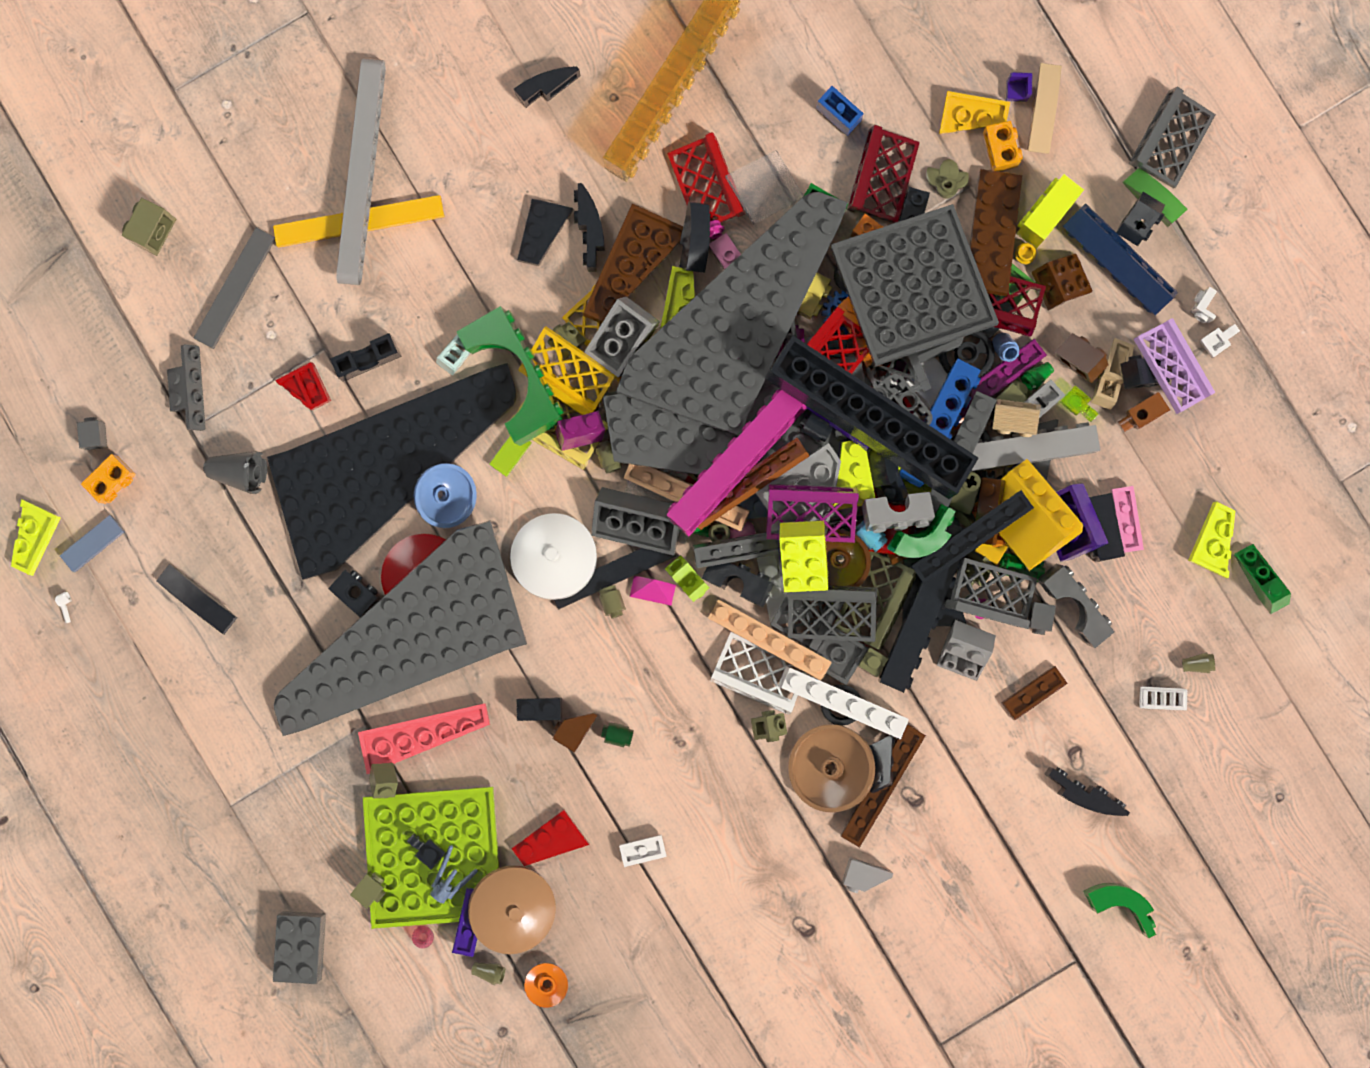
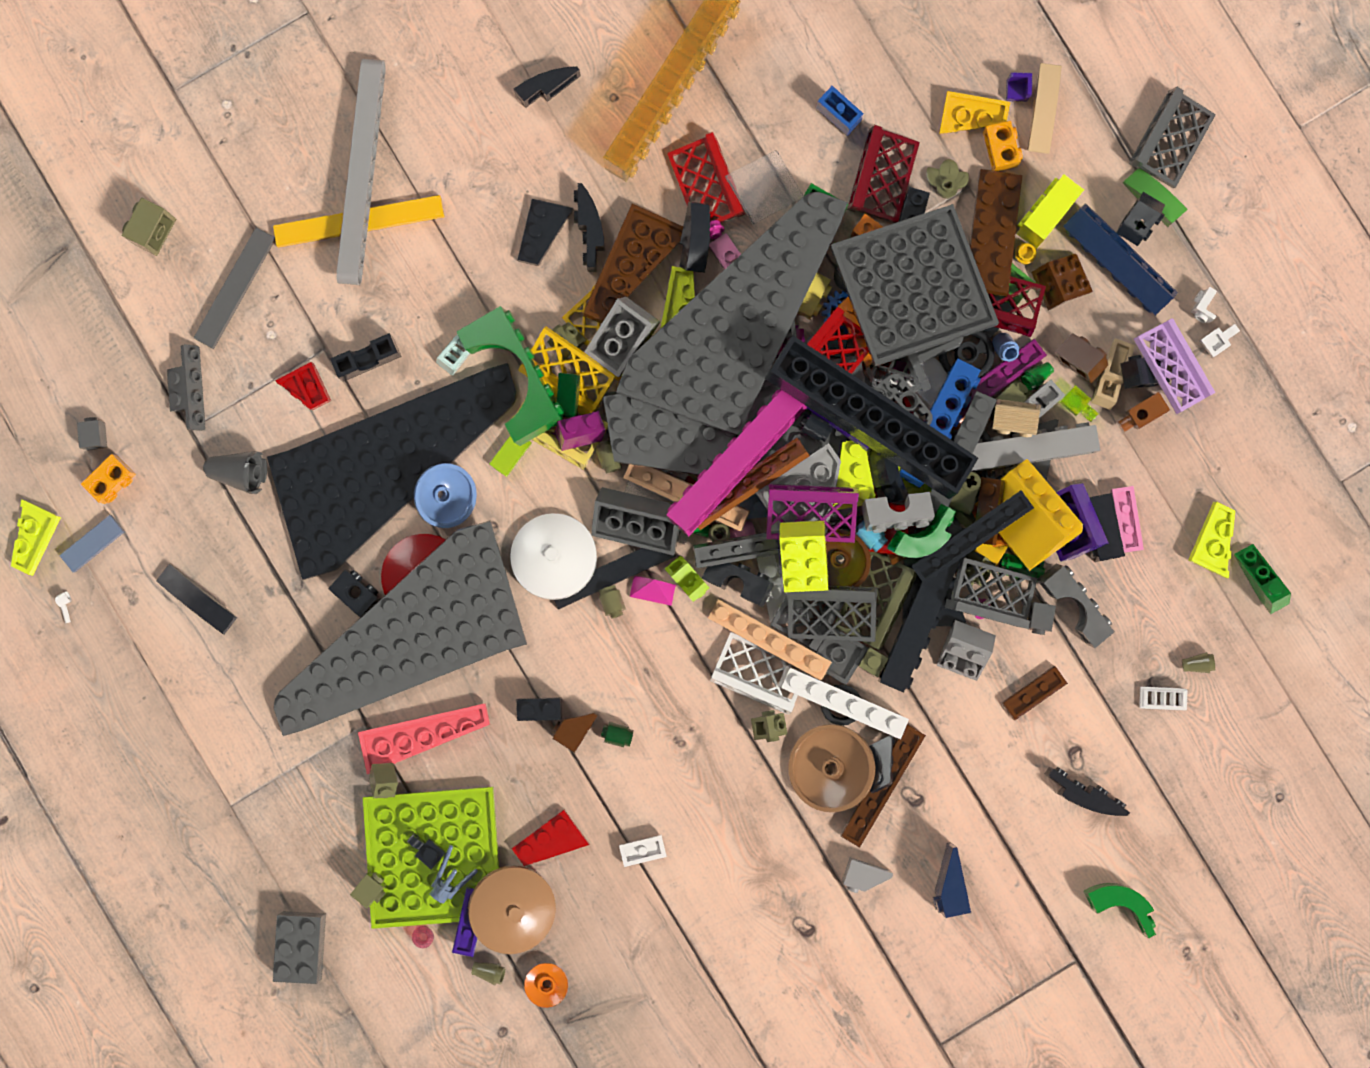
none -> dark green slope [557,373,580,418]
none -> dark blue slope [933,842,971,918]

